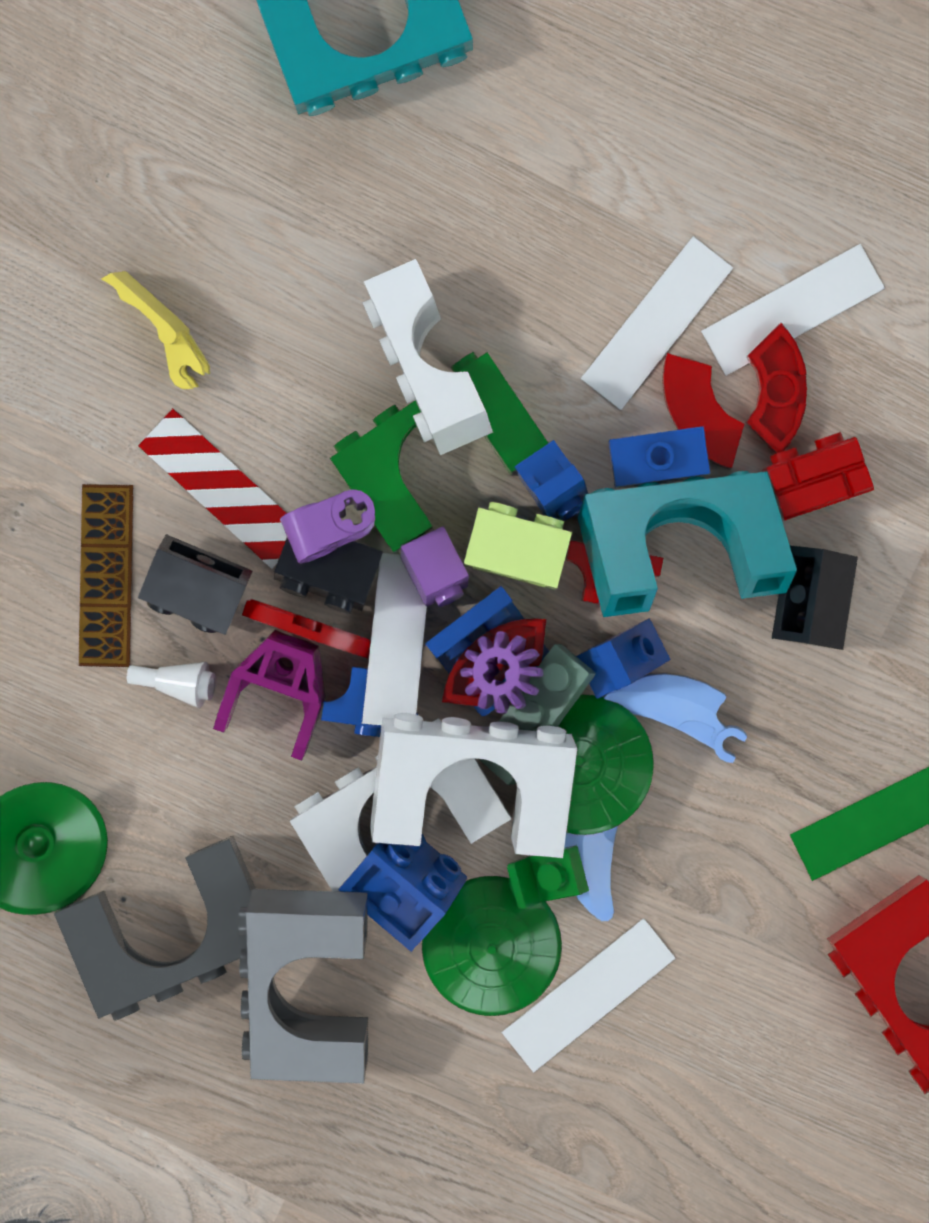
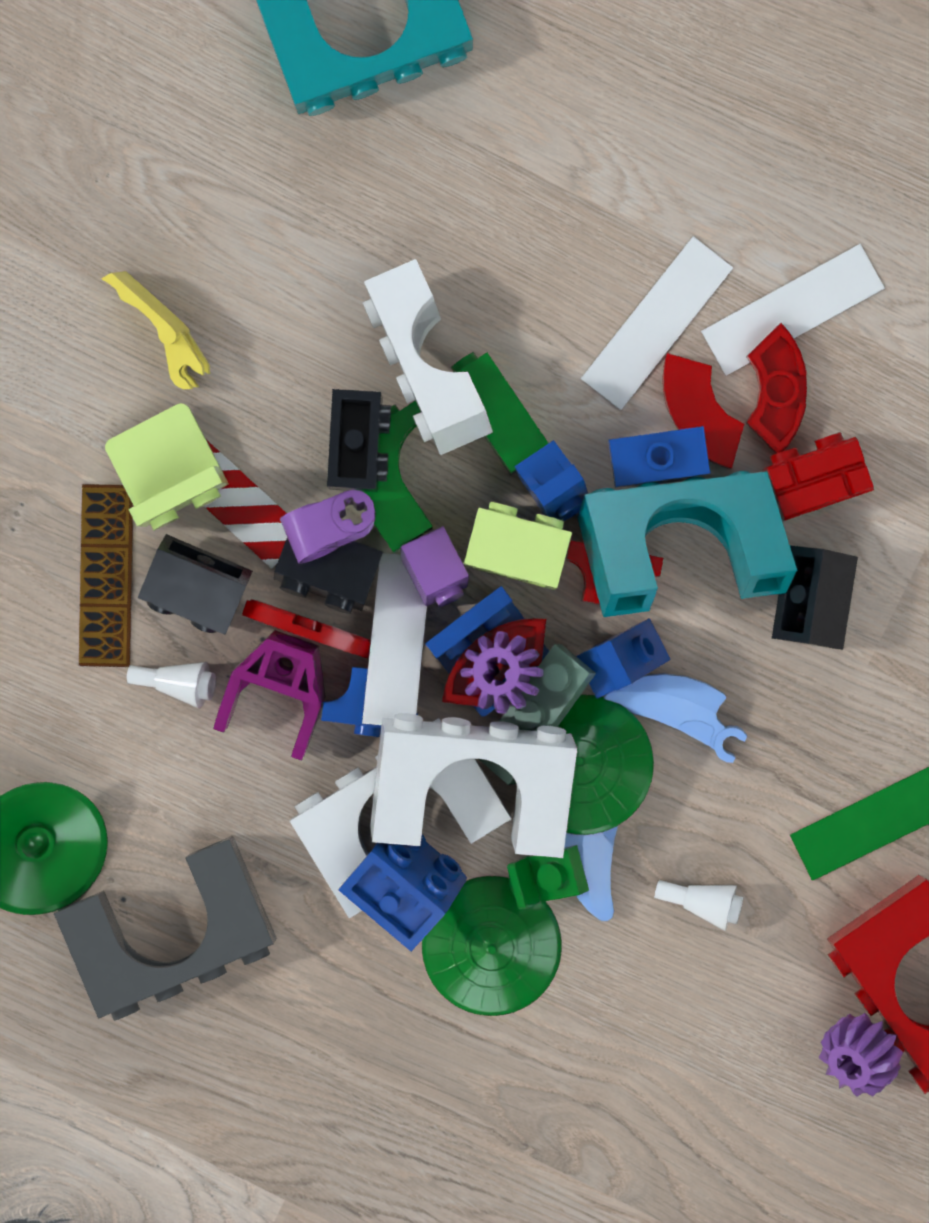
arch [238,889,368,1084] -> none
white sticker [501,918,676,1073] -> none
none -> yellowish green bracket [105,403,229,531]
none -> black brick [327,389,391,492]
none -> white cone [654,880,744,931]
none -> medium lavender gear [819,1013,904,1097]

